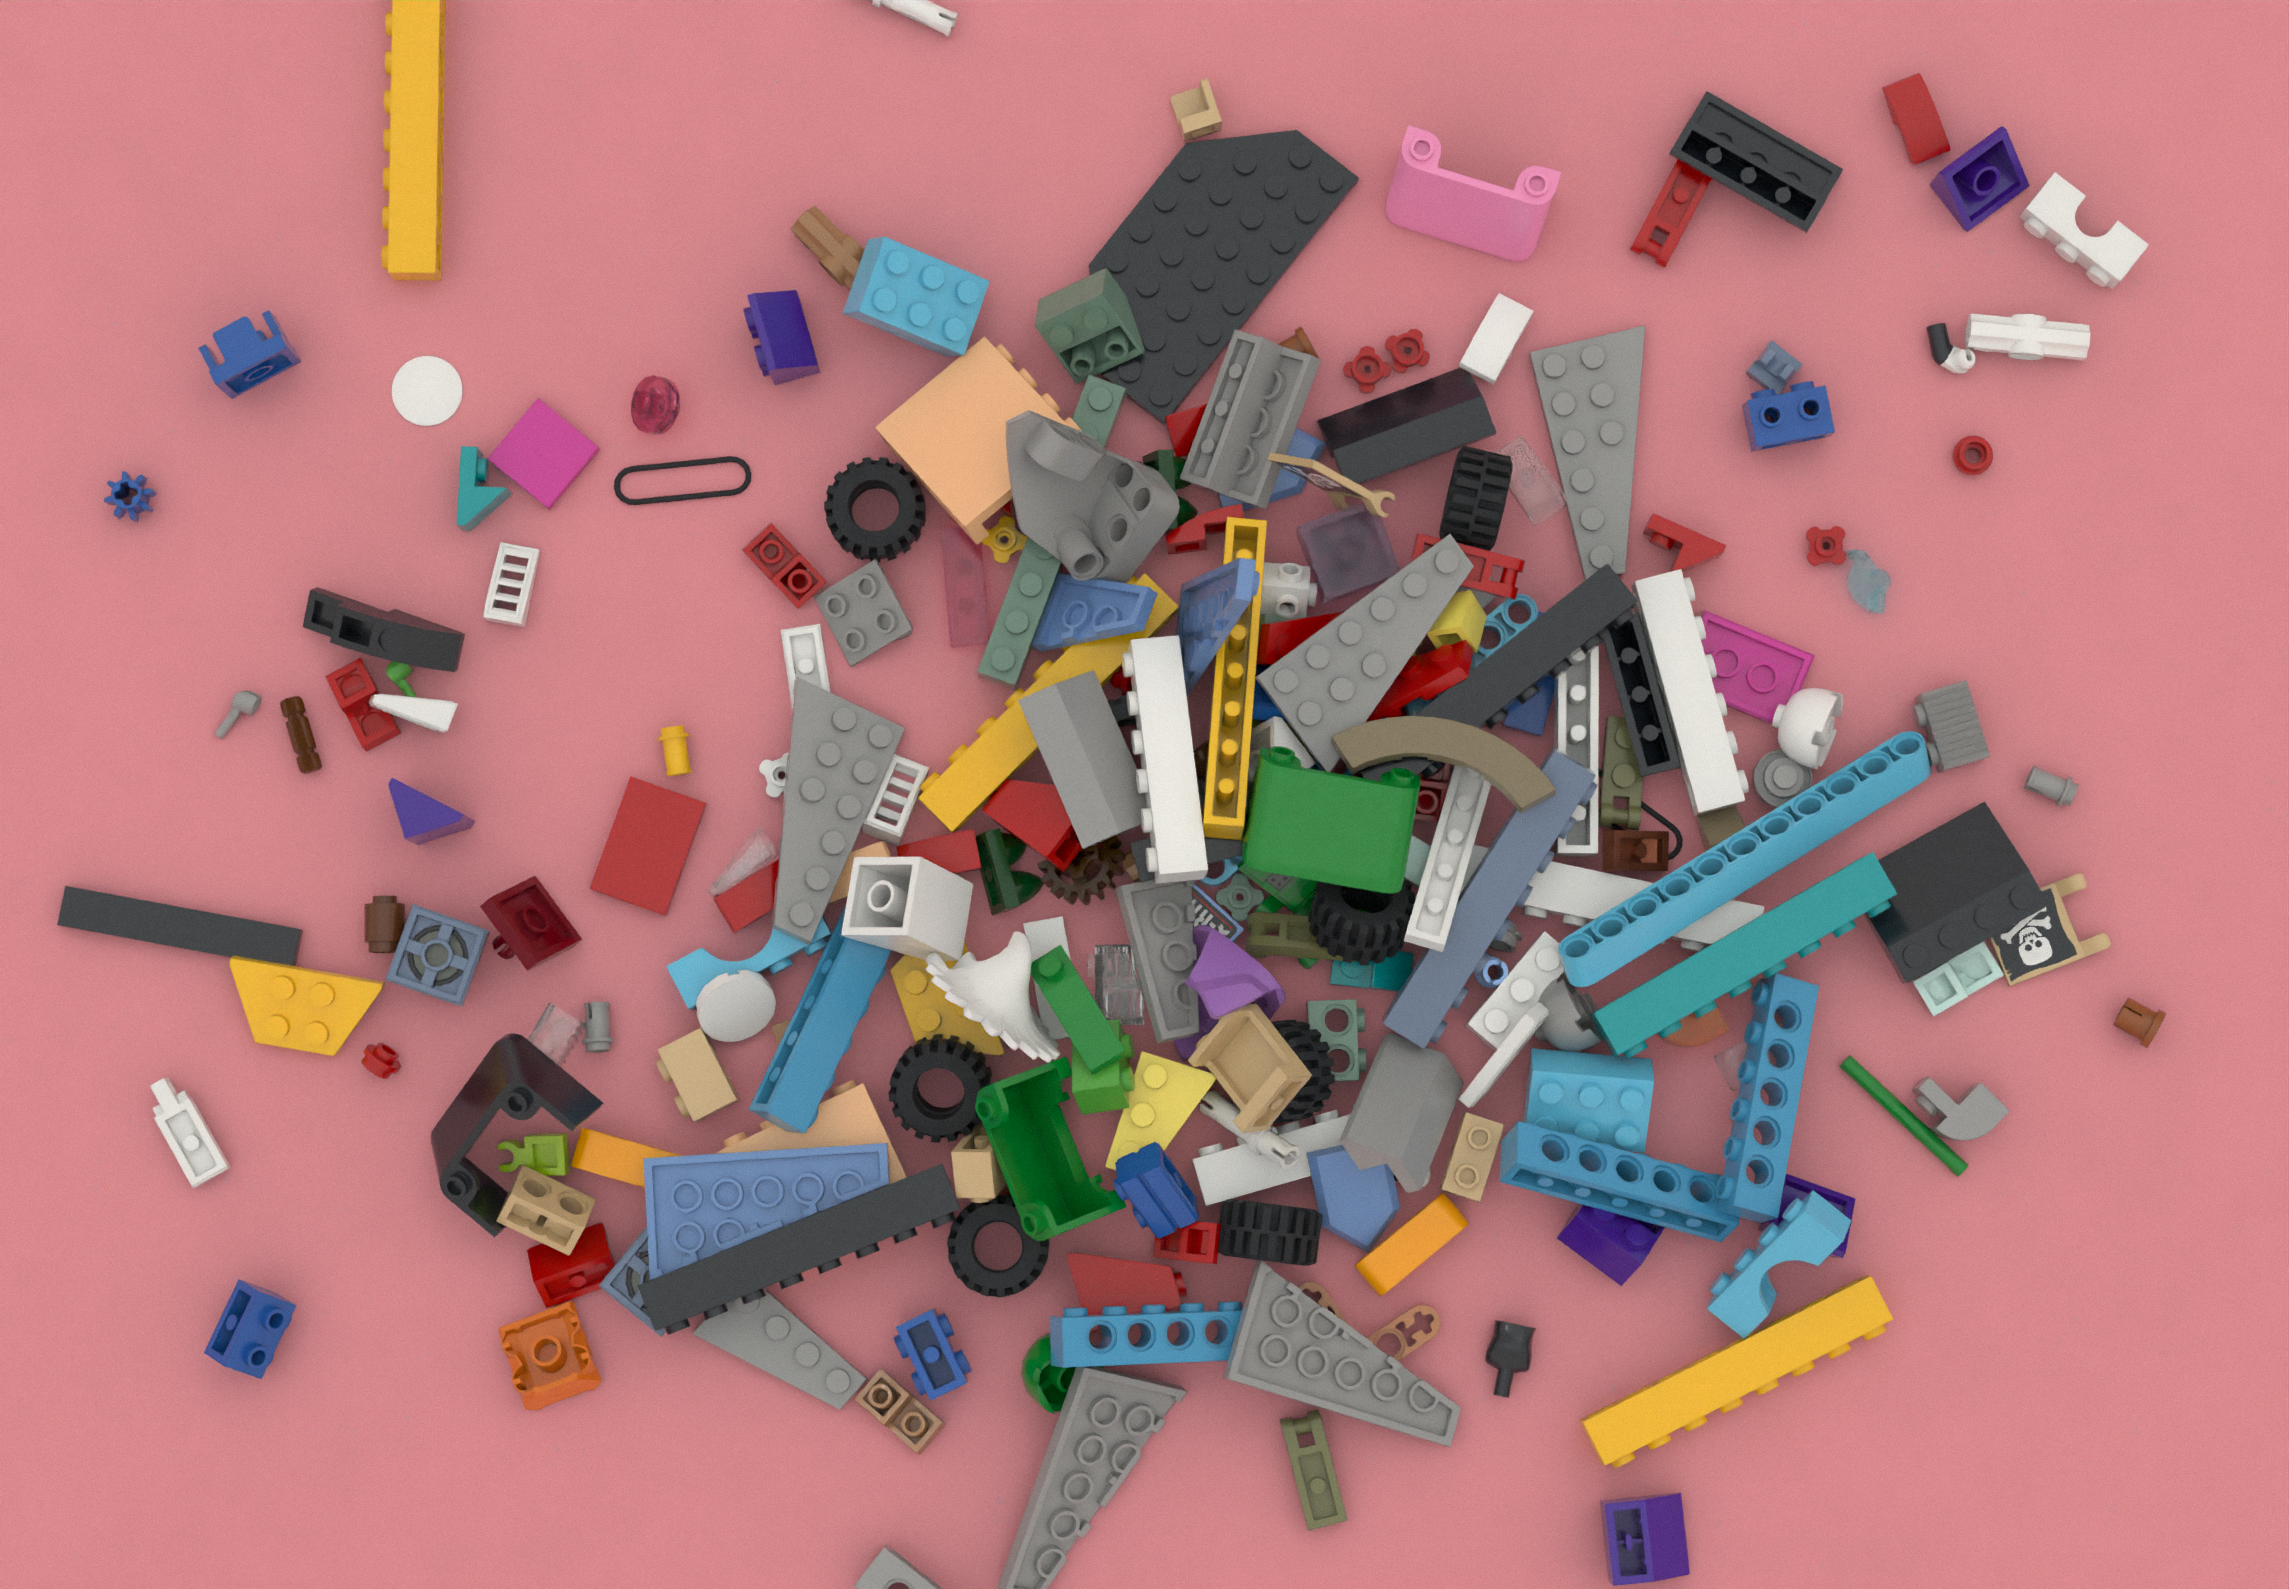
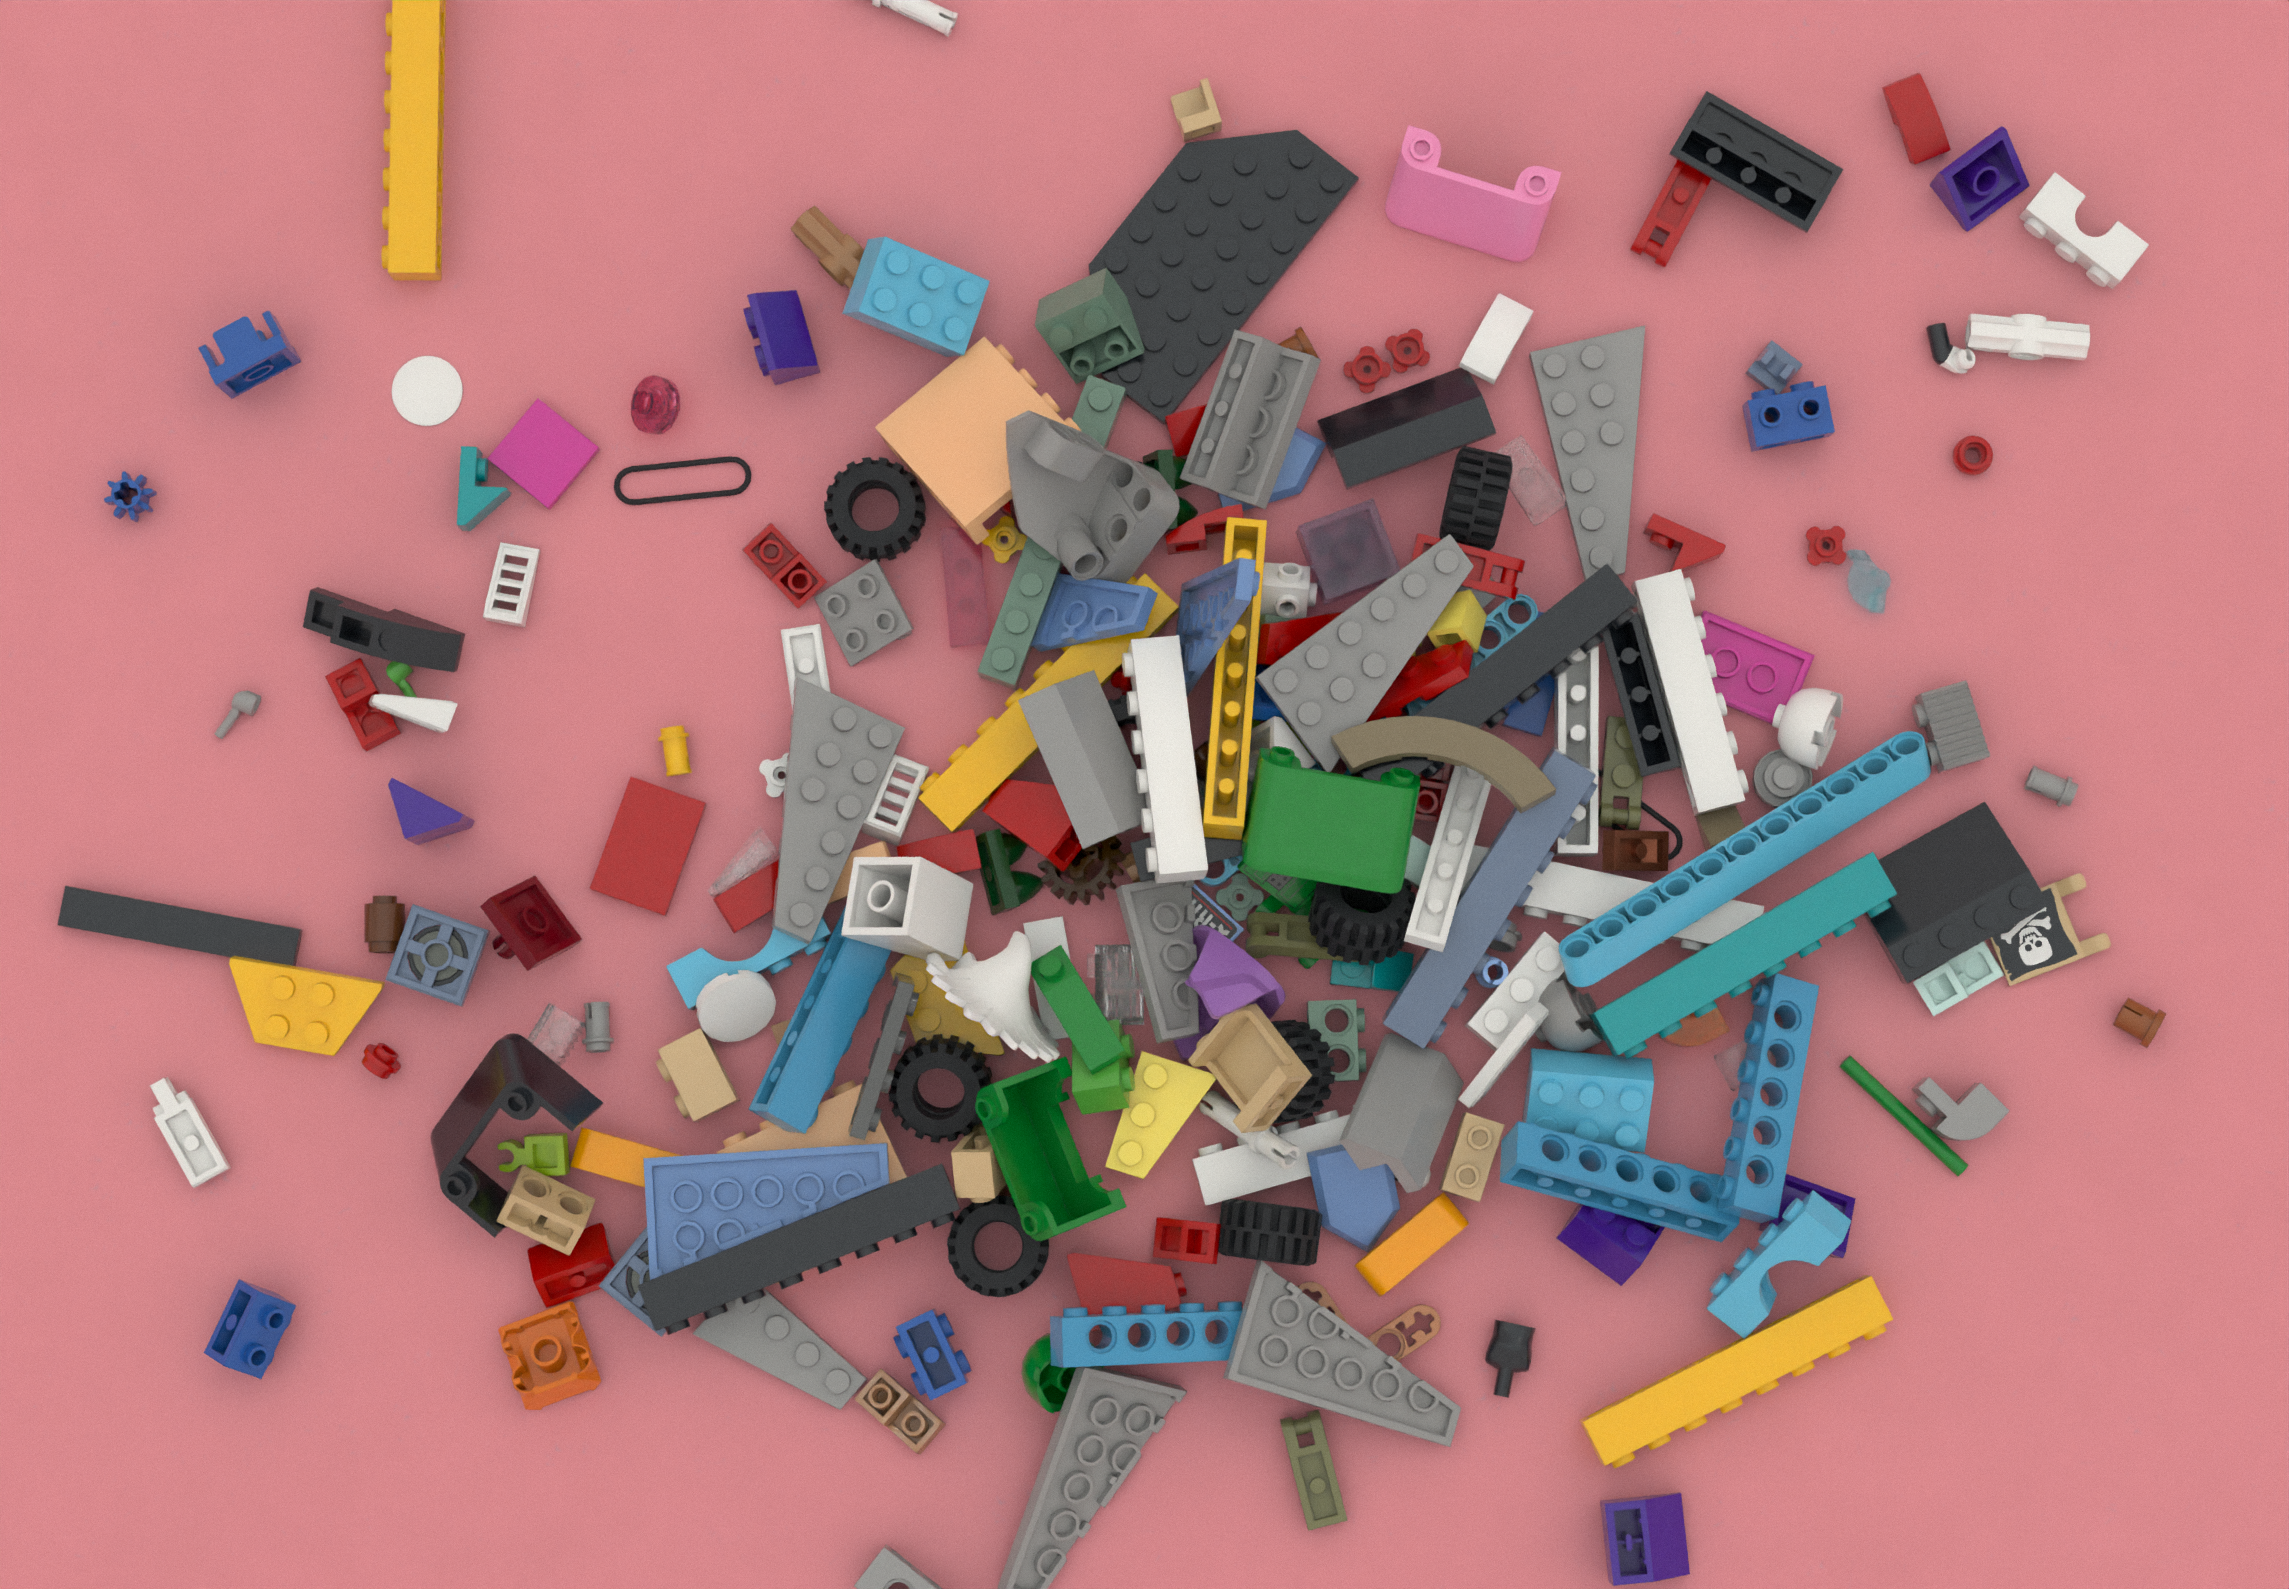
reddish brown axle [280,696,322,774] -> none
blue brick [1113,1142,1199,1239] -> none
tan flag [1267,452,1395,518] -> none
none -> dark grey wing [848,972,919,1140]

